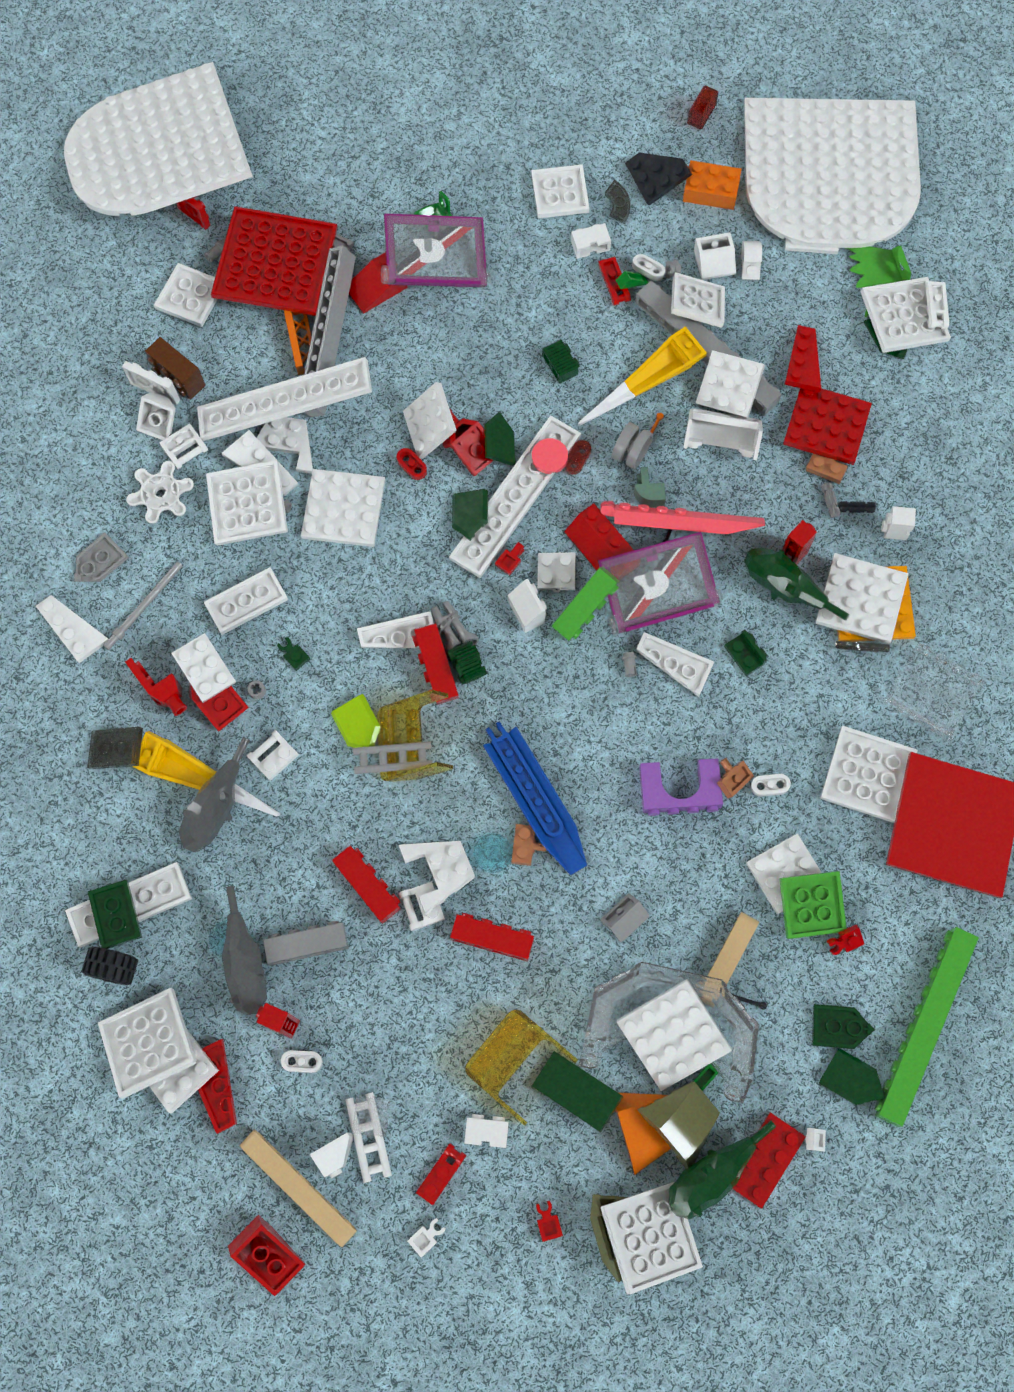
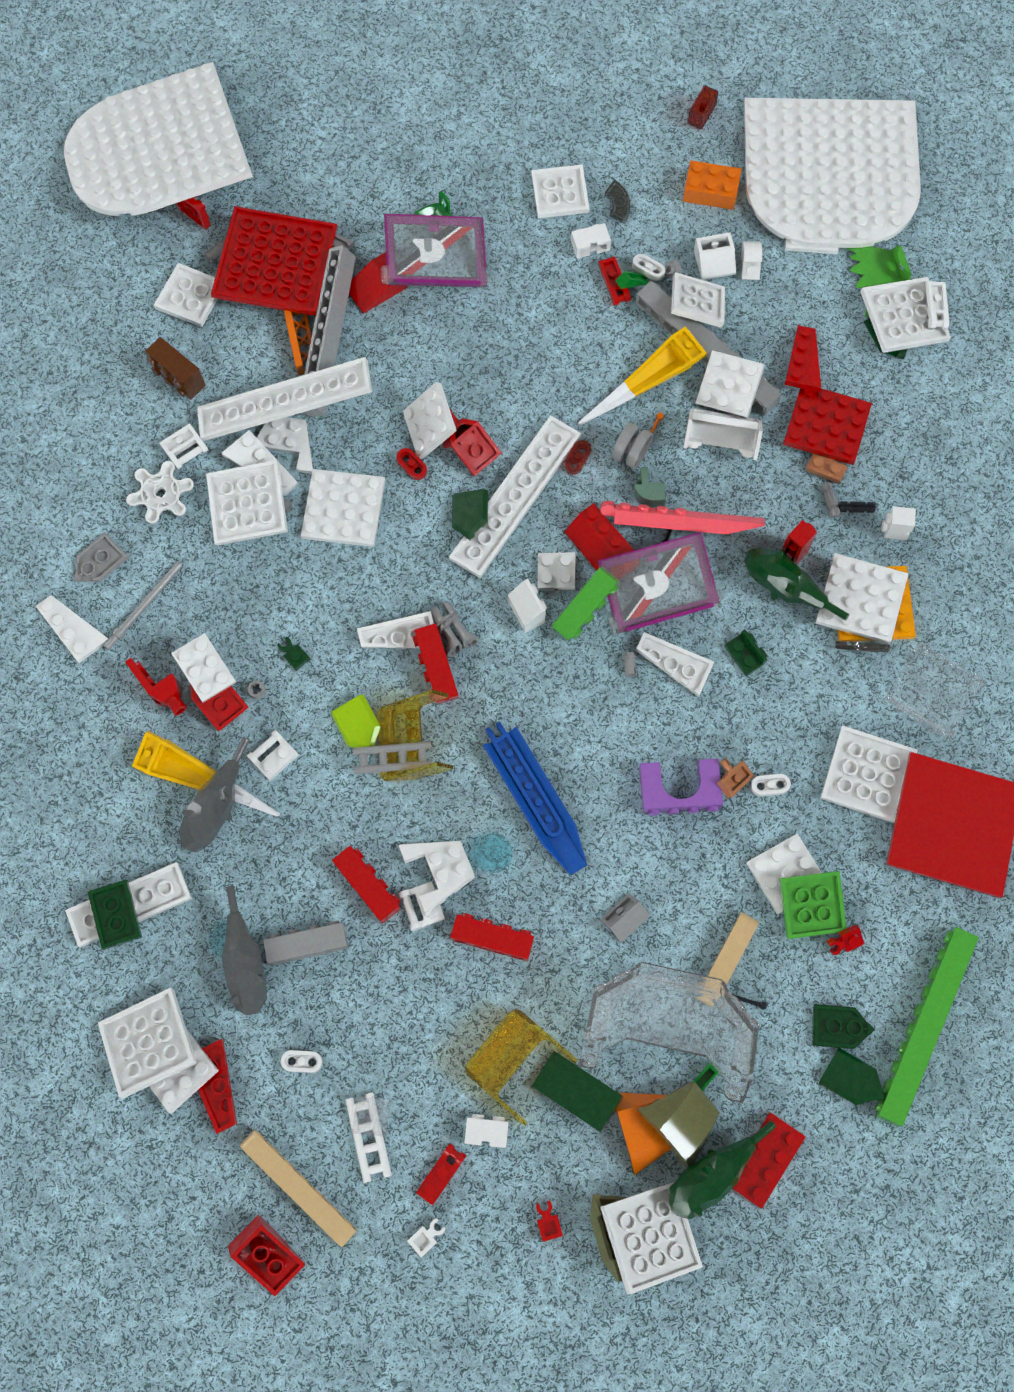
black tyre [81,947,138,985] -> none
clear smoke tile [87,726,143,769] -> none
white plate [122,361,180,405] -> none
white slope [136,392,176,440] -> none
white plate [204,567,288,635] -> none
red brick [256,1002,300,1039] -> none
white slope [310,1132,353,1179] -> none
dark green brick [447,641,487,685] -> none
dark green tile [484,411,516,466] -> none
red plate [495,542,525,576] -> none
nougat plate [511,824,547,866] -> none
coral tile [532,438,568,474] -> none
dark green brick [542,339,580,384] -> none
white plate [617,979,732,1091] -> none
black plate [625,152,692,205] -> none
white plate [805,1128,826,1152] -> none

